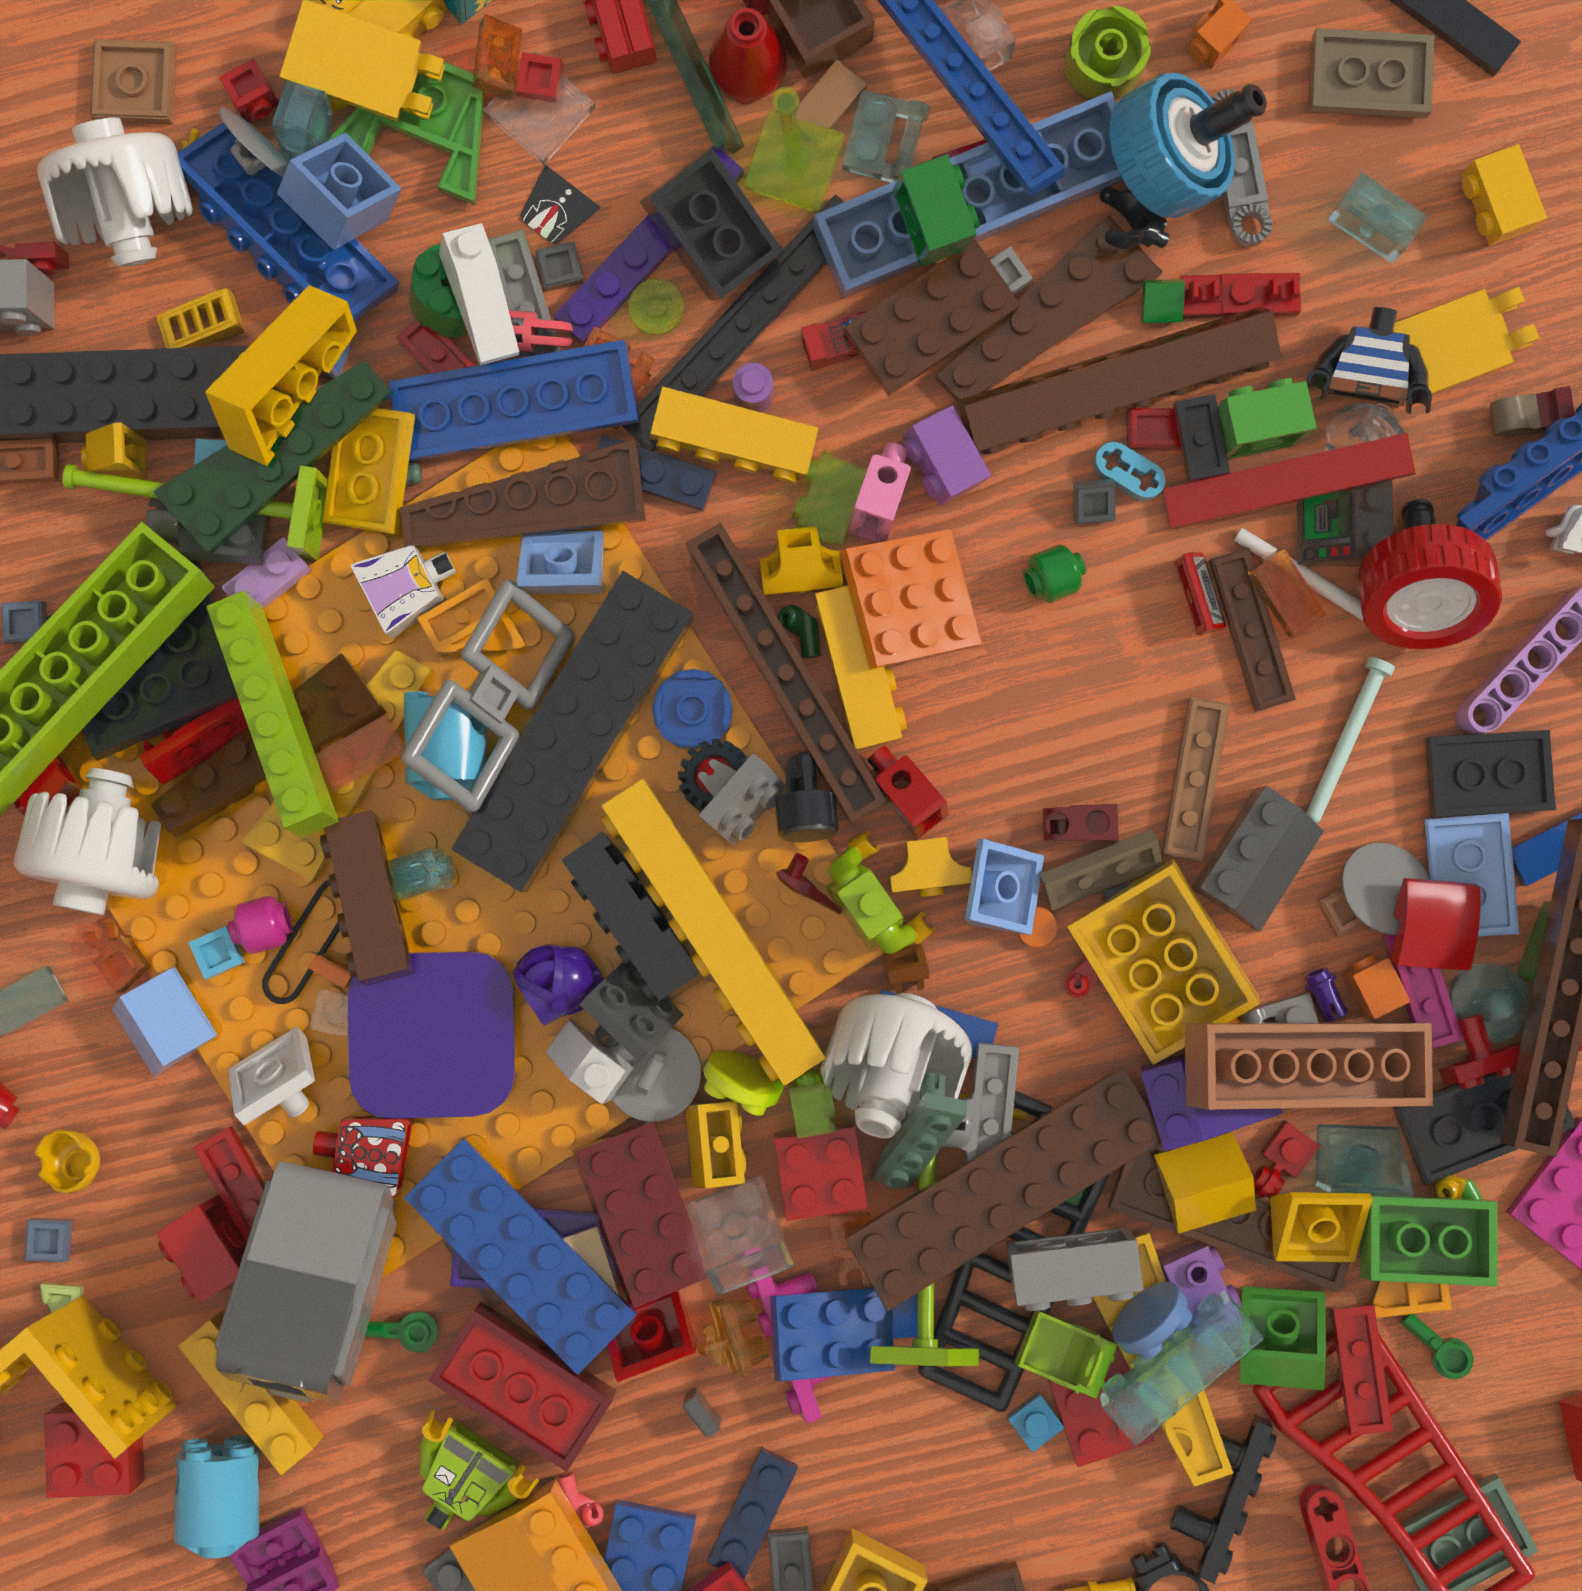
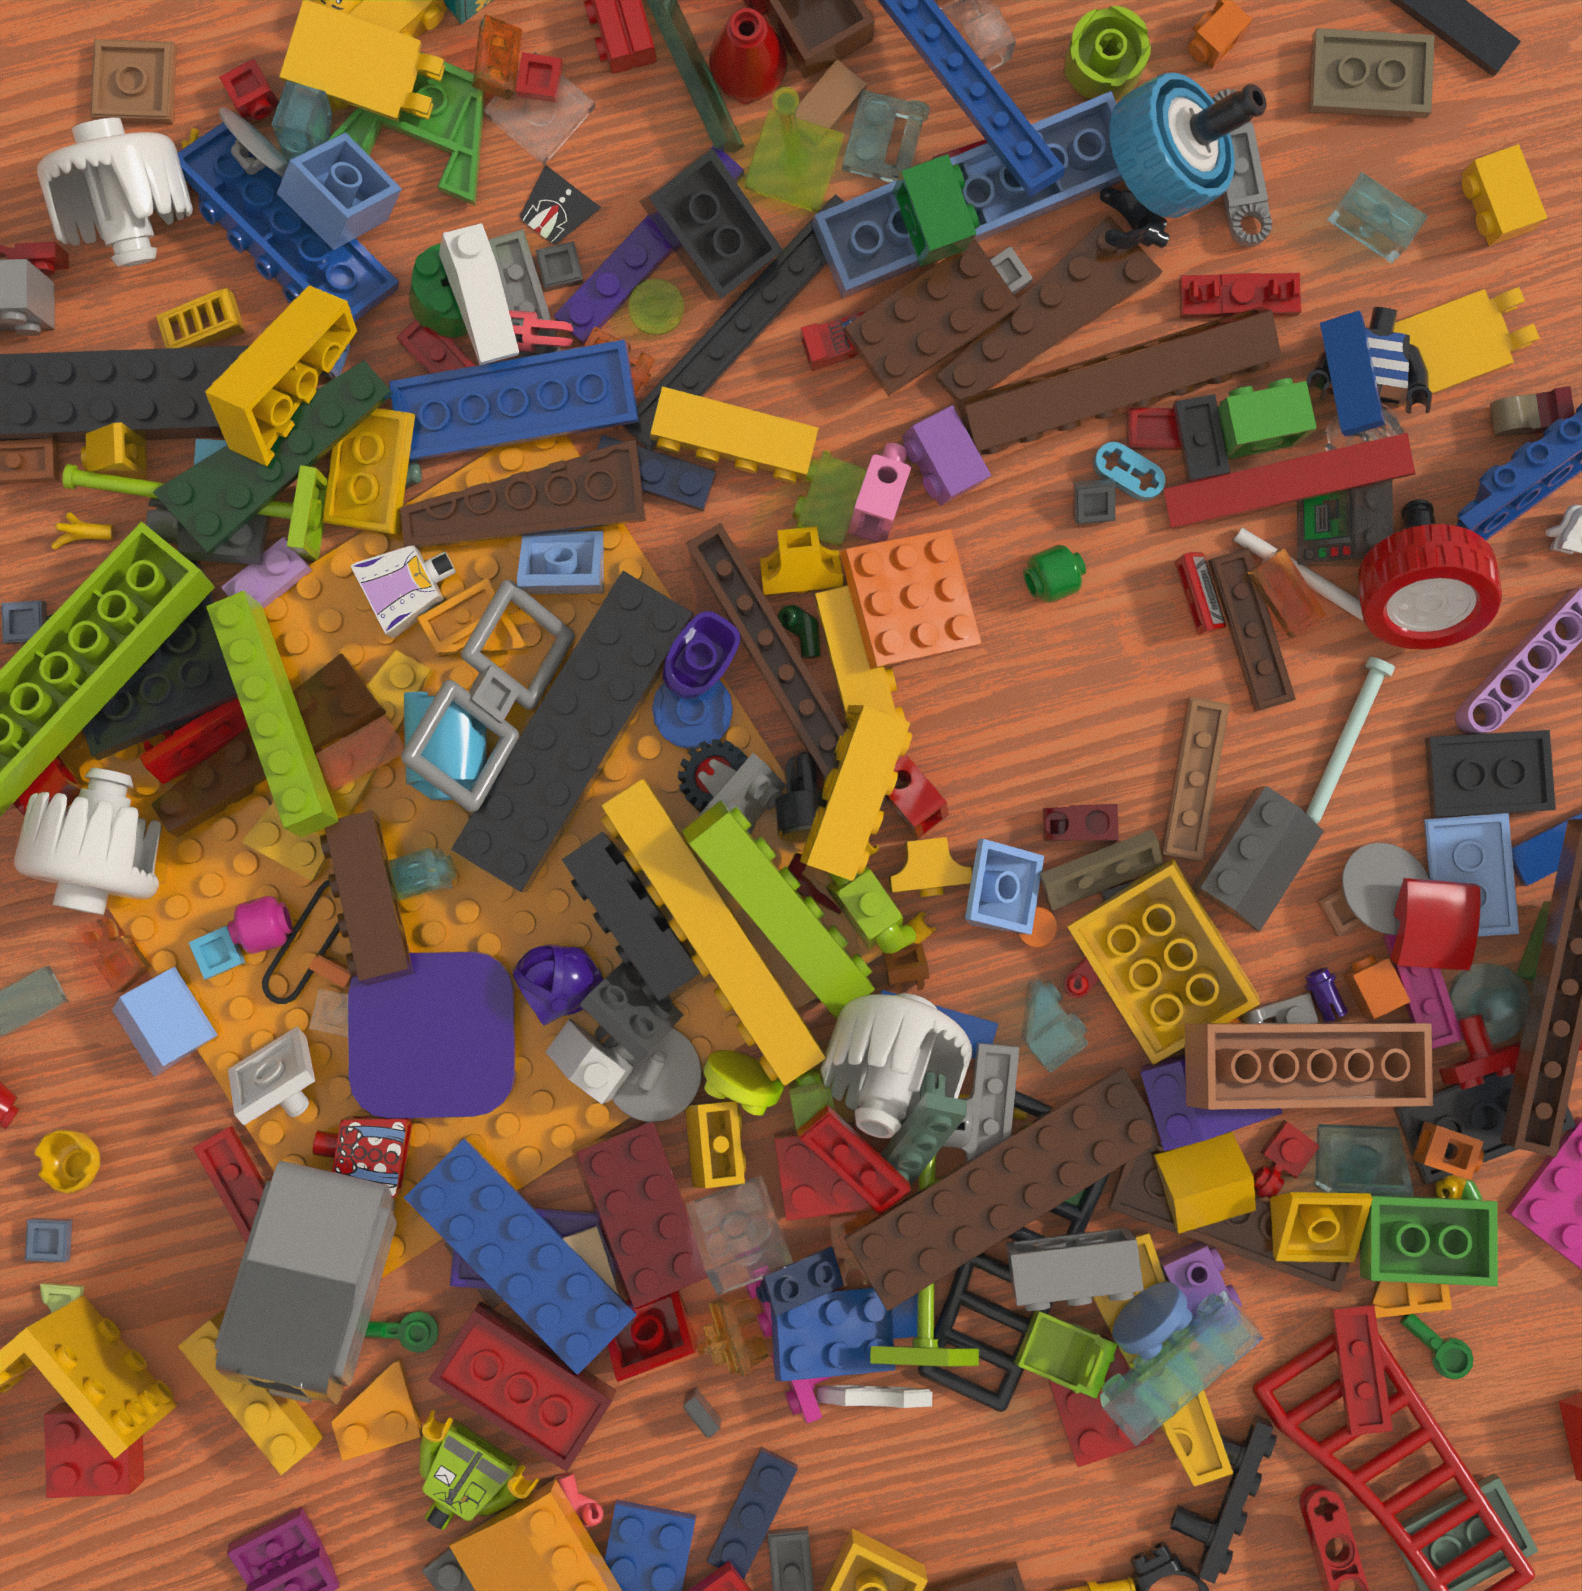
red brick [156,1195,247,1303] -> none
medium azure cylinder [174,1435,260,1558] -> none
medium lavender brick [733,363,773,412] -> none
dark azure plate [1006,1391,1065,1453] -> none
green tile [1141,279,1185,323] -> none
bright green slope [1240,1286,1326,1390] -> none
none -> yellow bar [51,512,114,550]
none -> light orange wing [331,1358,423,1461]
none -> dark purple piece [663,611,740,700]
none -> lime brick [682,800,875,1019]
none -> dark blue hinge [756,1246,844,1316]
none -> red tile [797,1105,911,1215]
none -> yellow wedge [800,705,912,881]
none -> white tile [817,1385,933,1408]
none -> clear light blue slope [1021,977,1089,1074]
none -> blue tile [1320,310,1385,437]
none -> orange brick [1412,1121,1484,1180]

